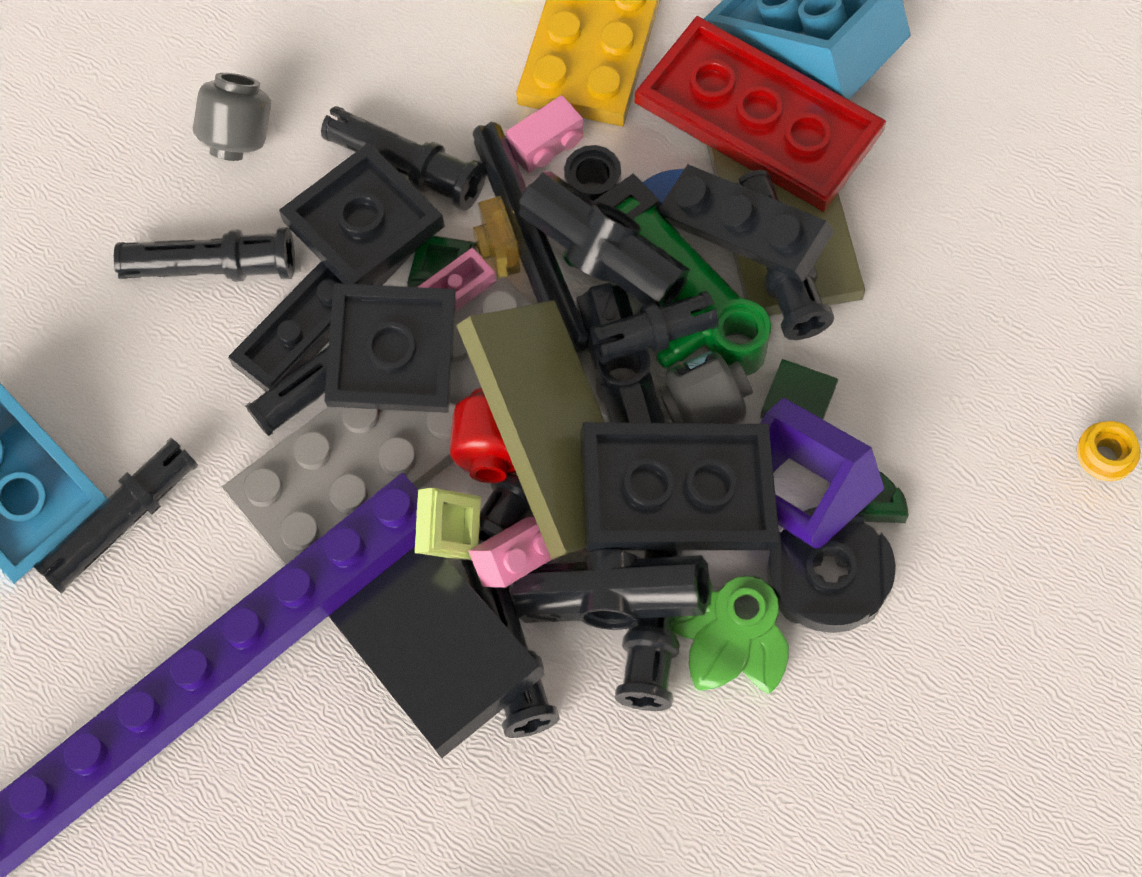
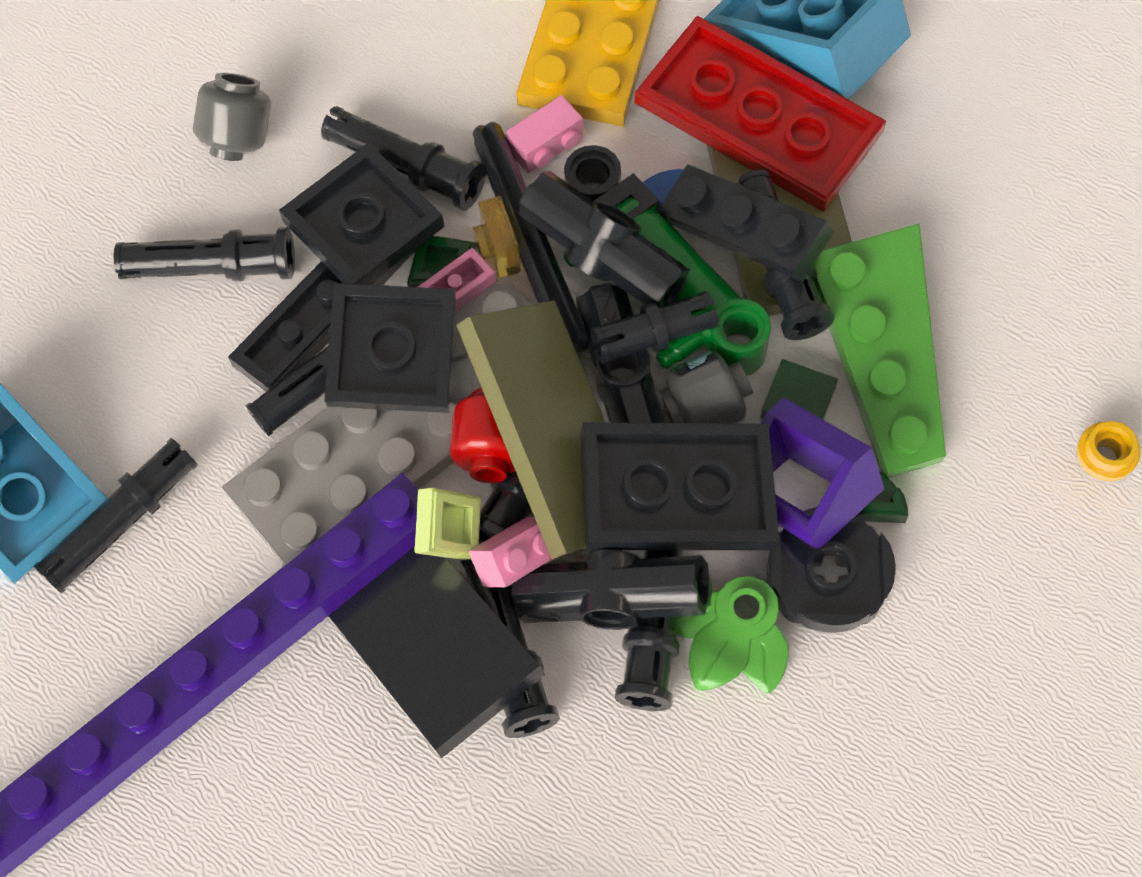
none -> bright green wing [814,223,946,478]

